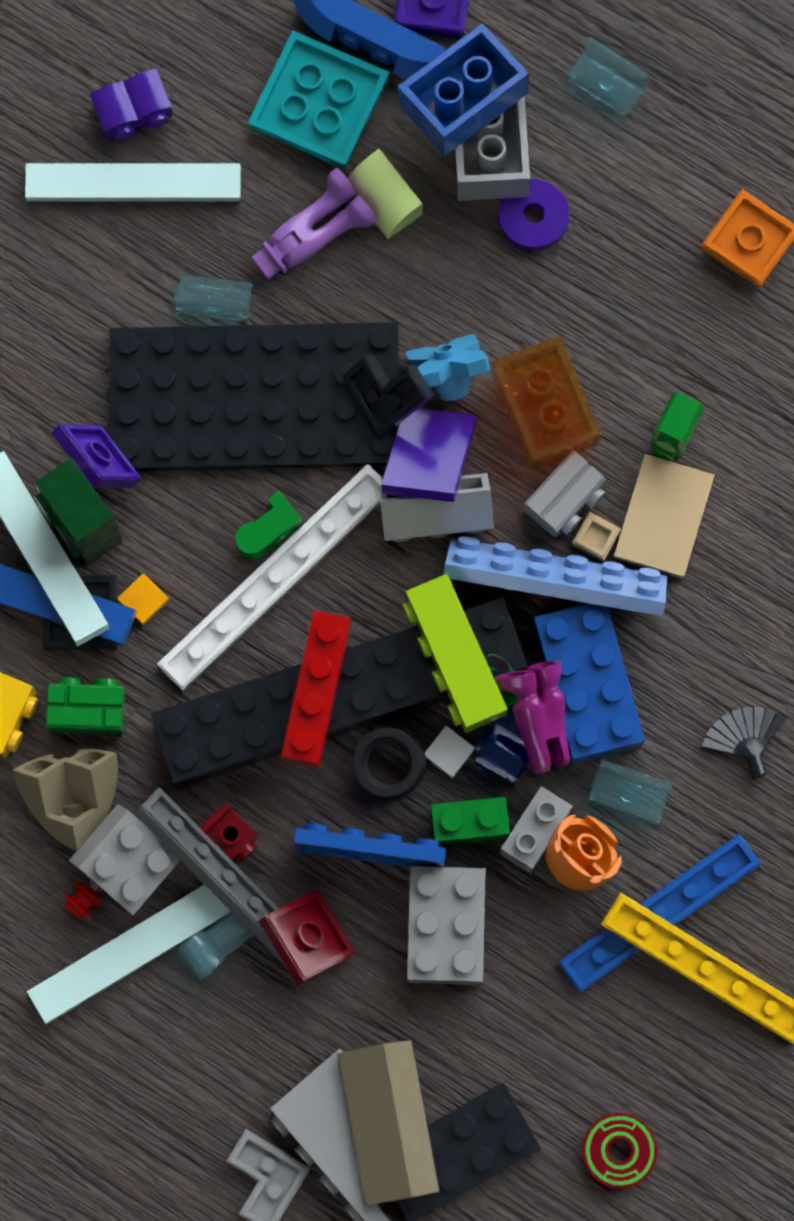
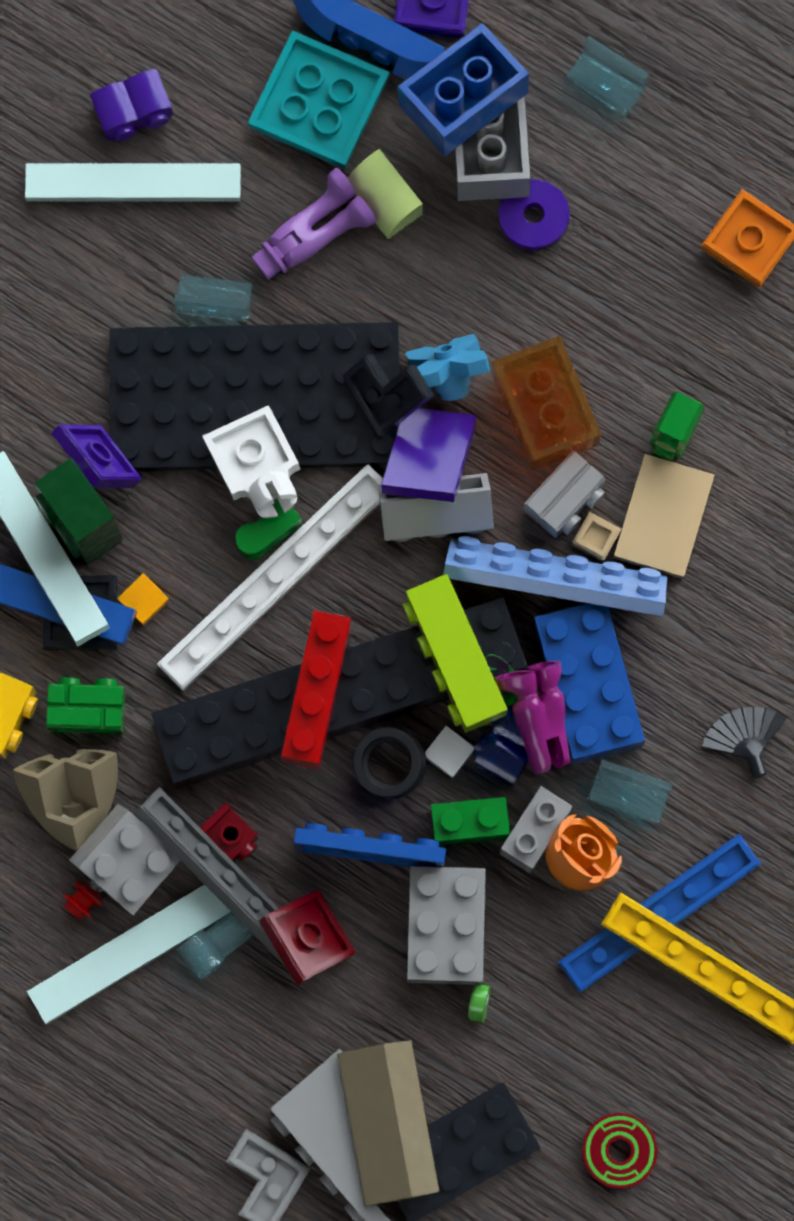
none -> white plate [203,405,300,518]
none -> bright green tile [468,983,491,1023]

